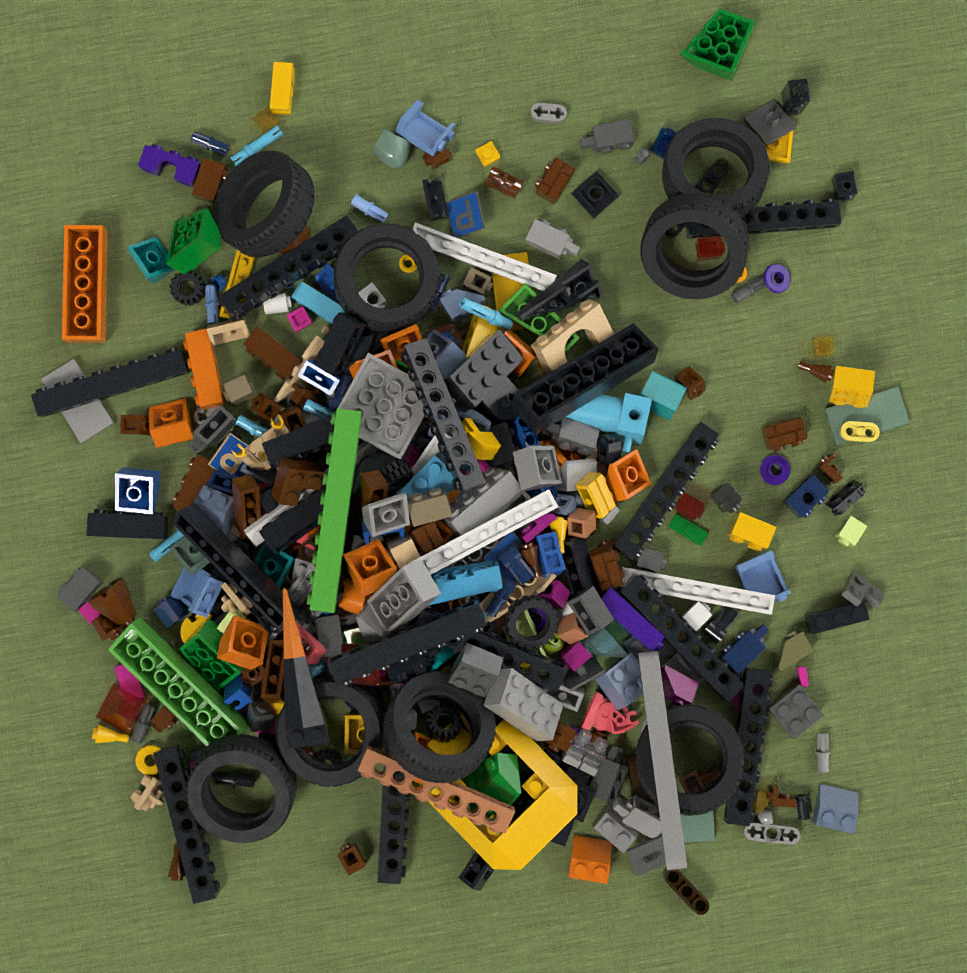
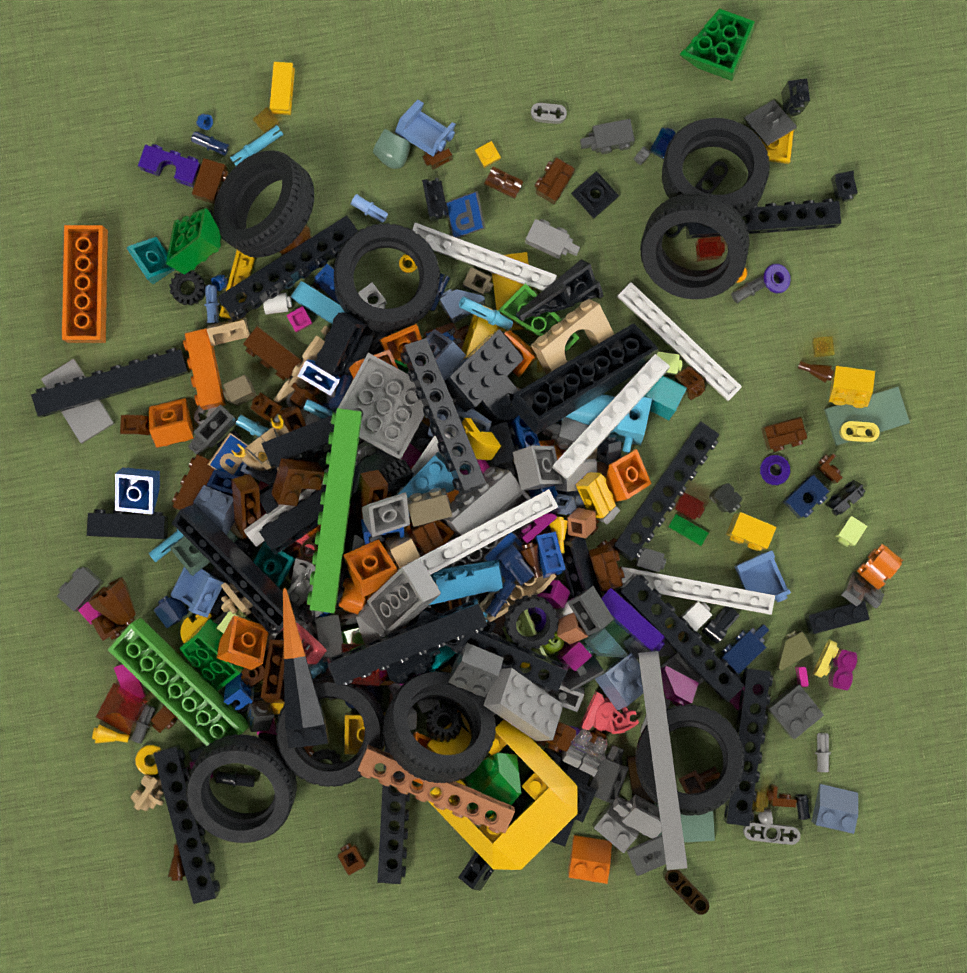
none -> blue hinge [196,114,213,130]
none -> white plate [552,354,670,480]
none -> white plate [617,282,742,401]
none -> yellowish green brick [657,352,682,376]
none -> light yellow plate [813,639,839,678]
none -> magenta brick [828,649,857,691]
none -> orange brick [857,544,903,590]

